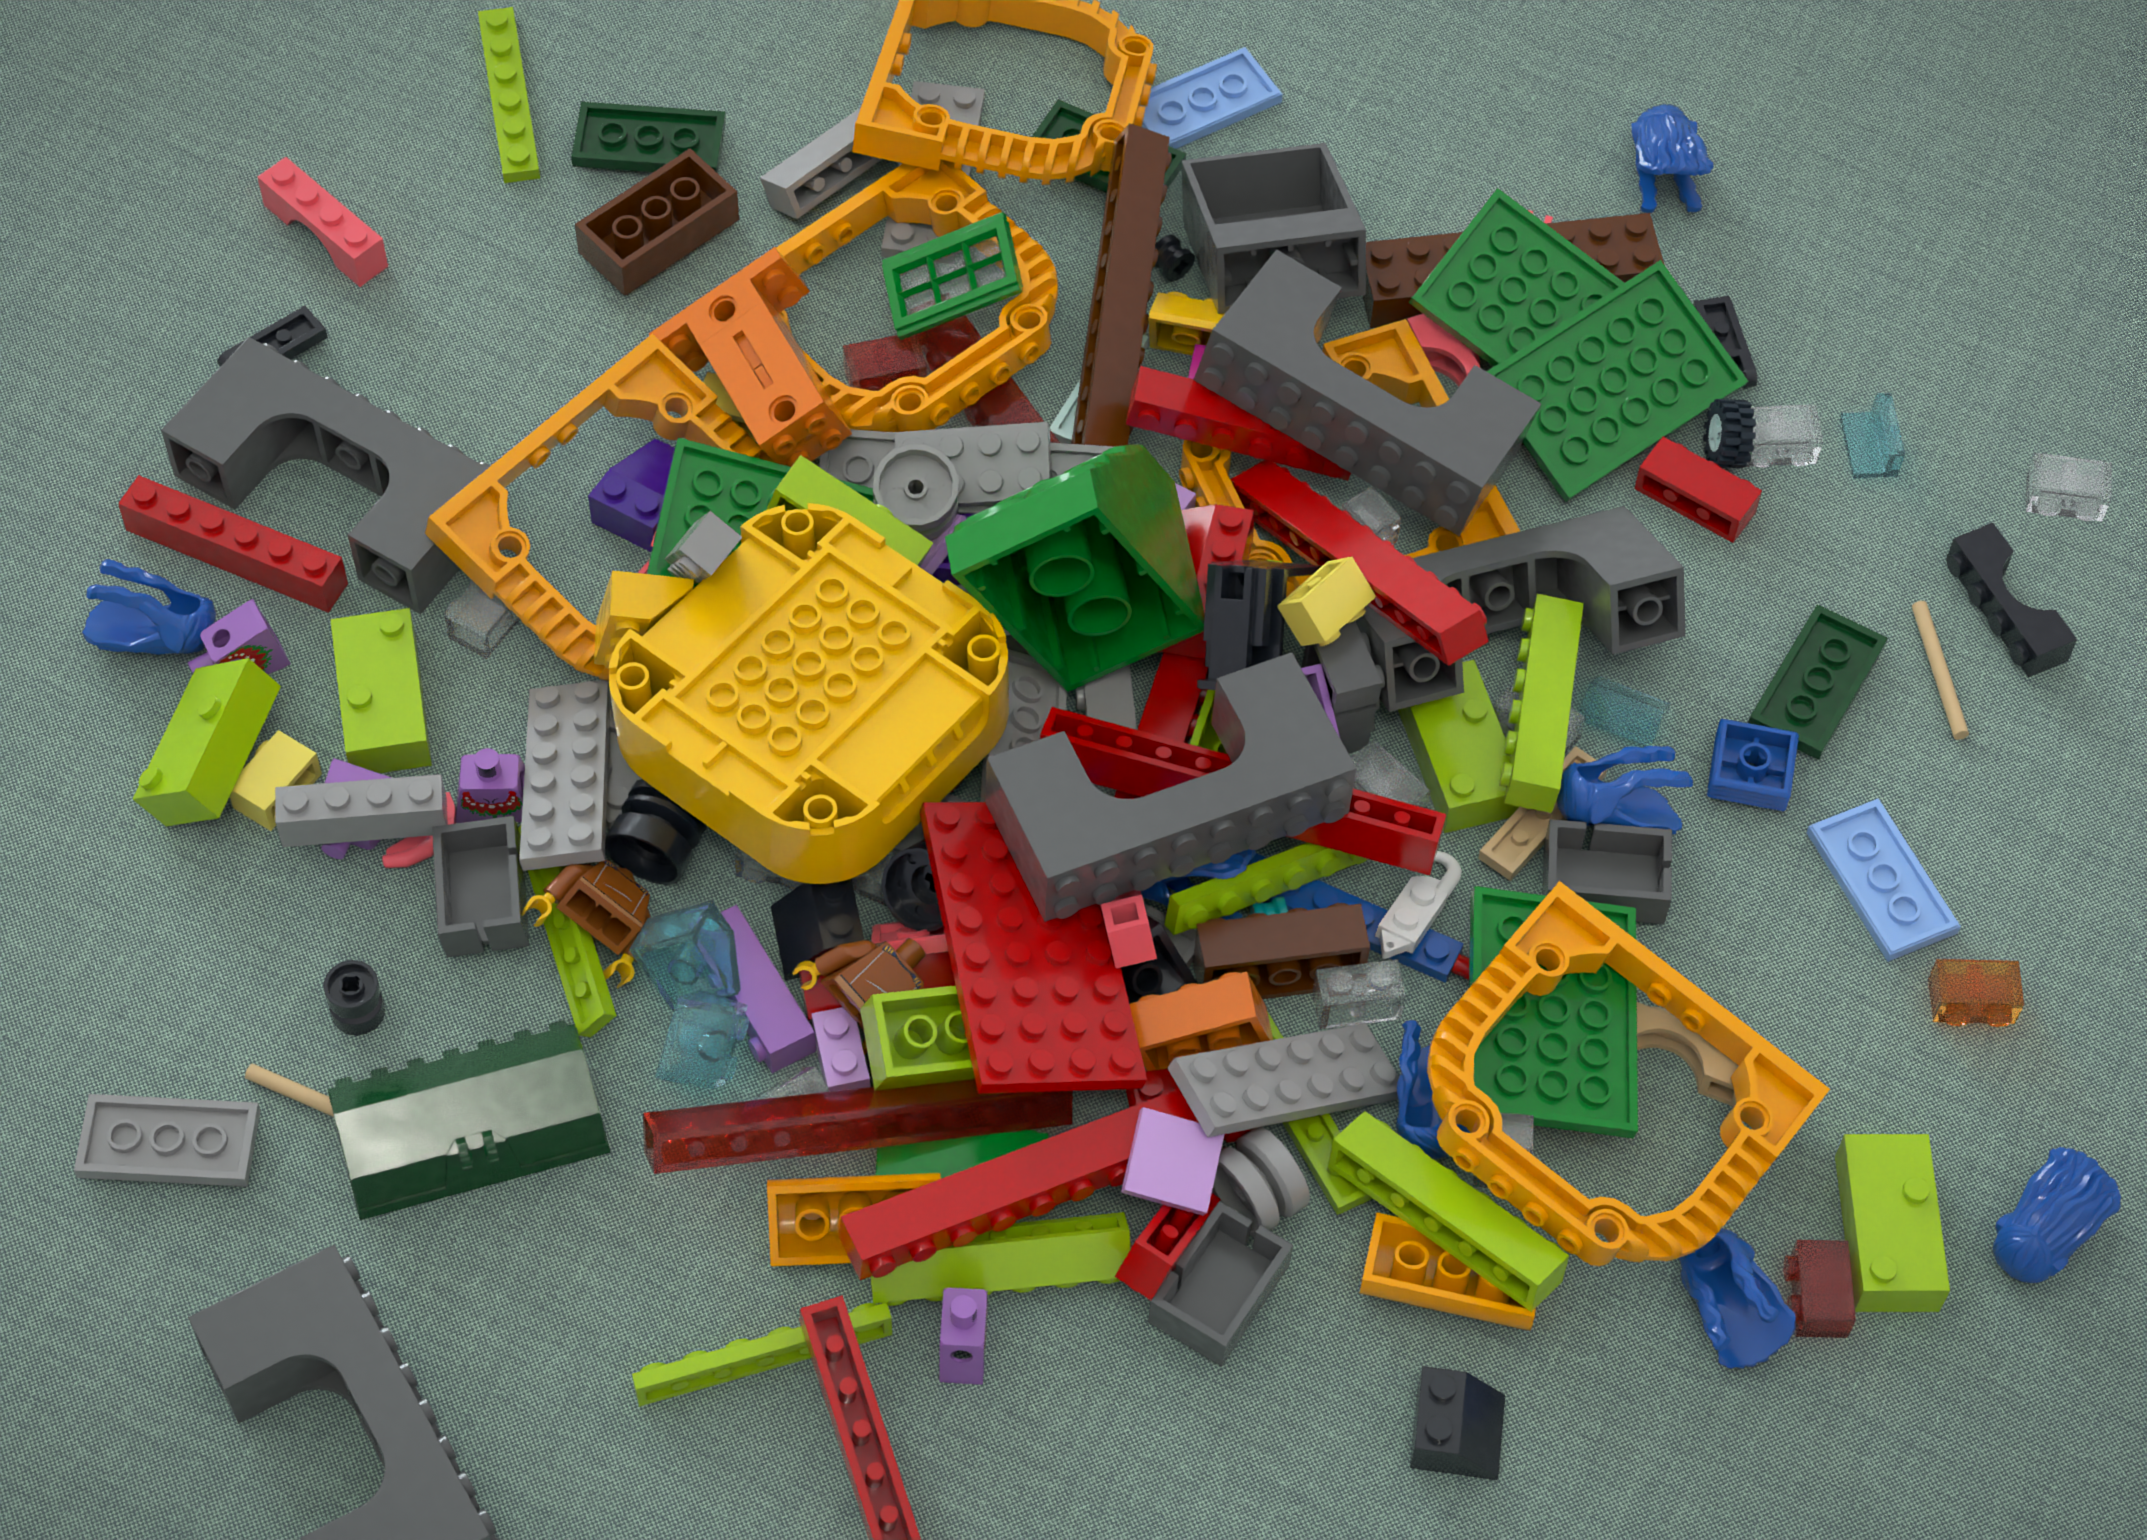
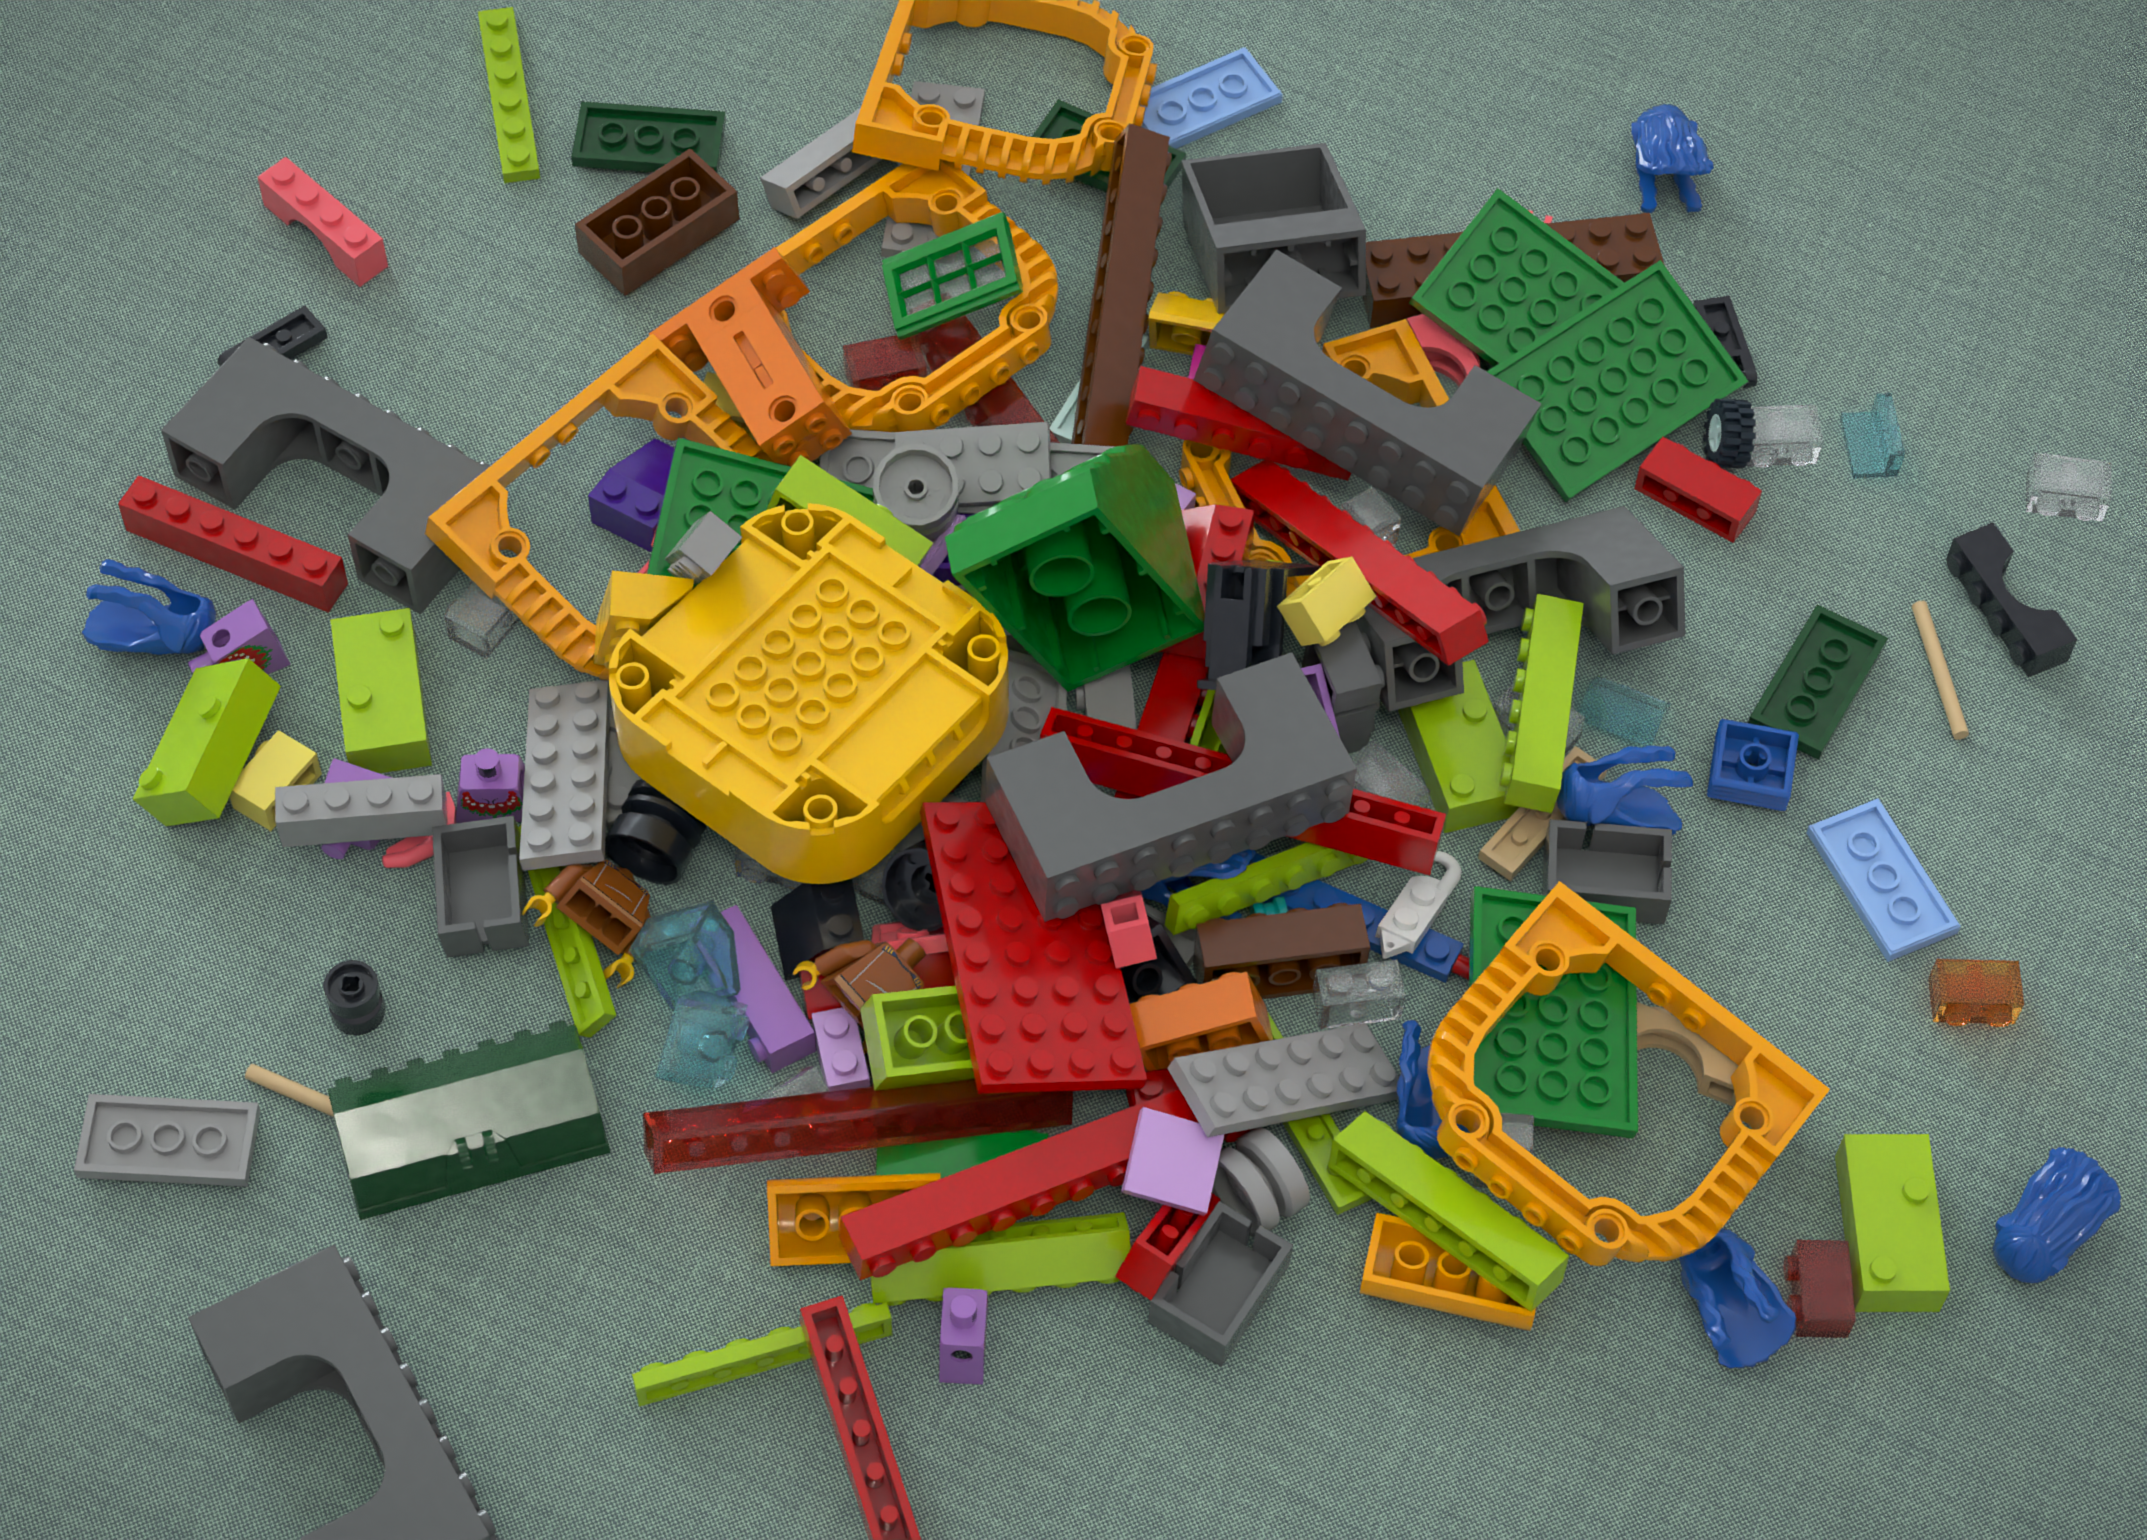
black wheel [1154,234,1195,282] -> none
black slope [1410,1366,1505,1480] -> none

